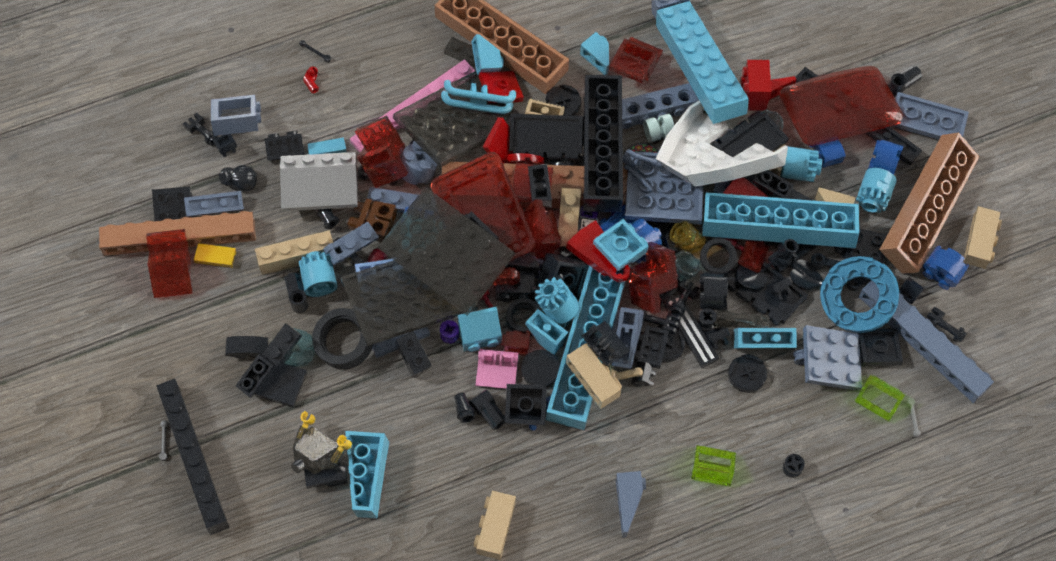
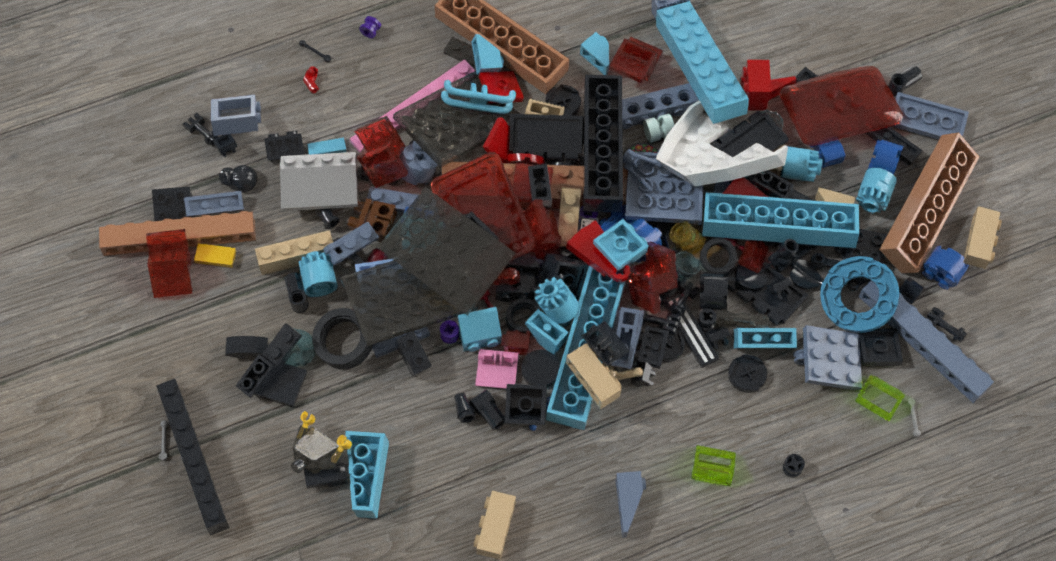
none -> dark purple wheel [359,16,381,39]

